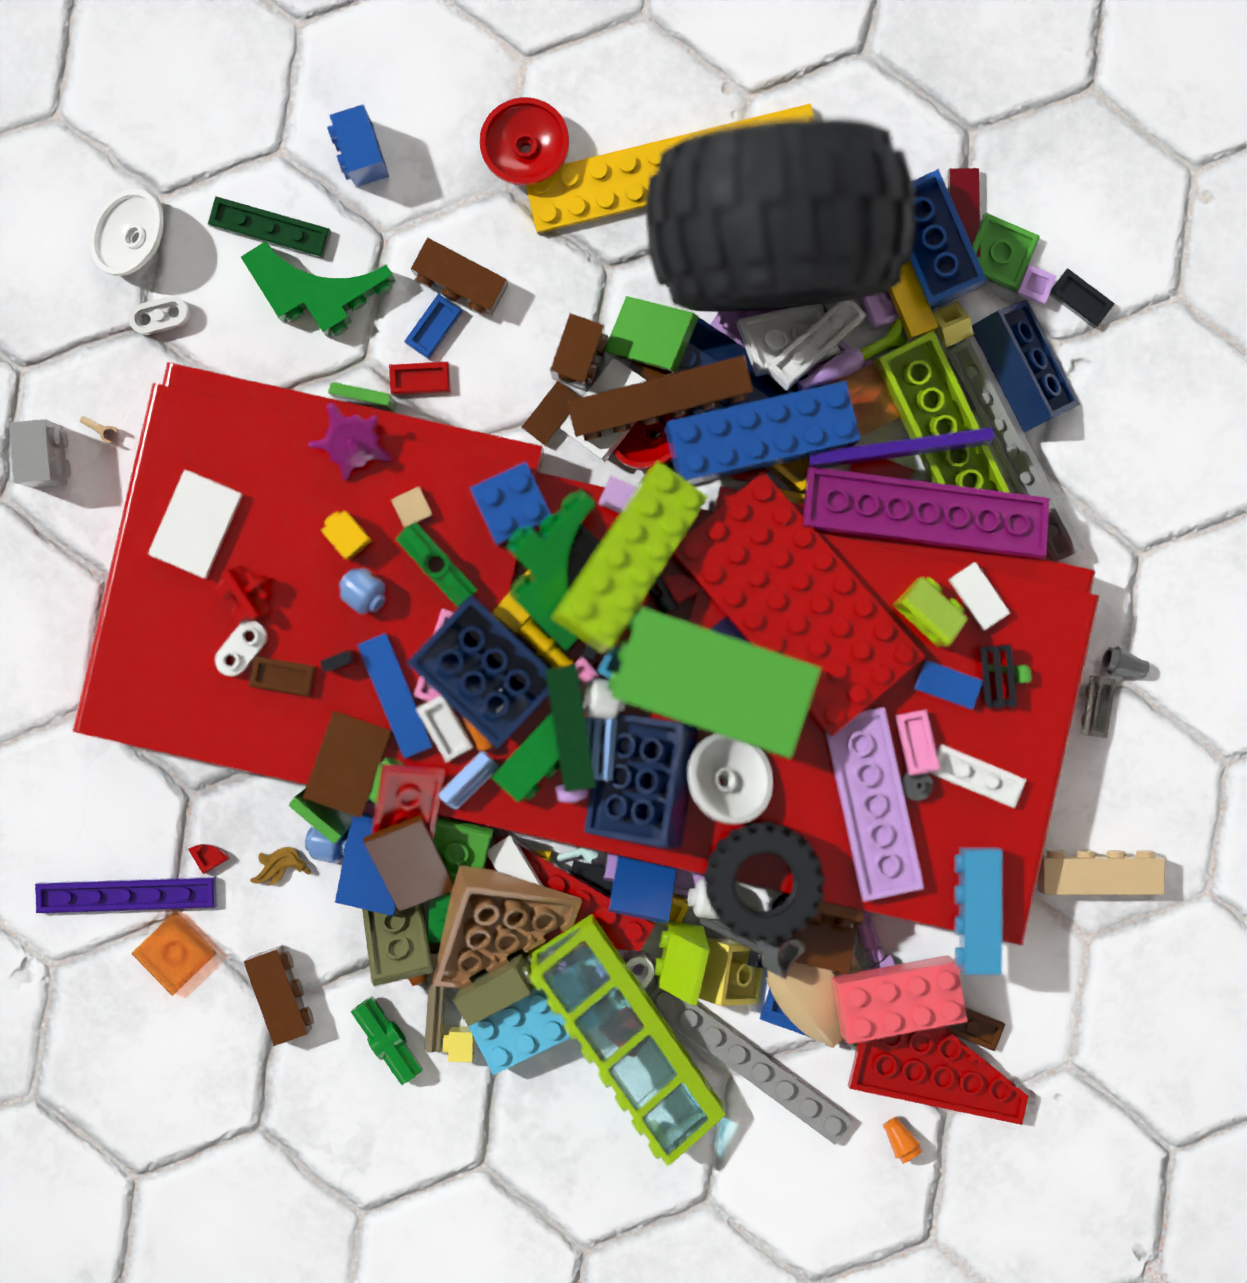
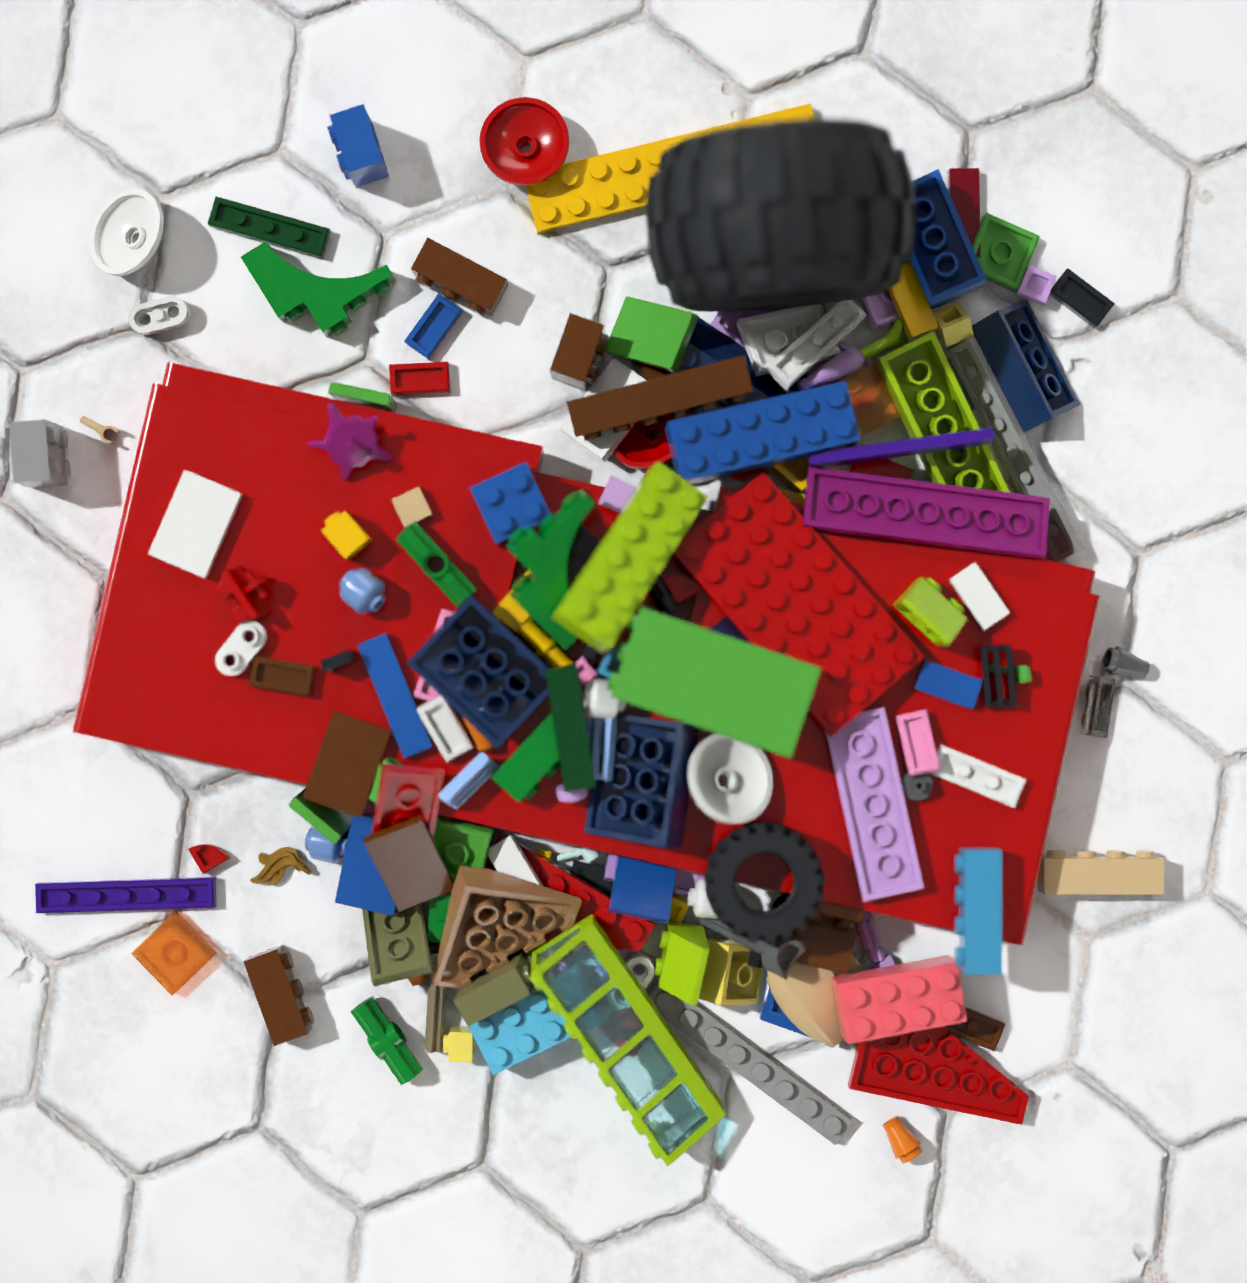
reddish brown tile [521,381,580,446] -> none

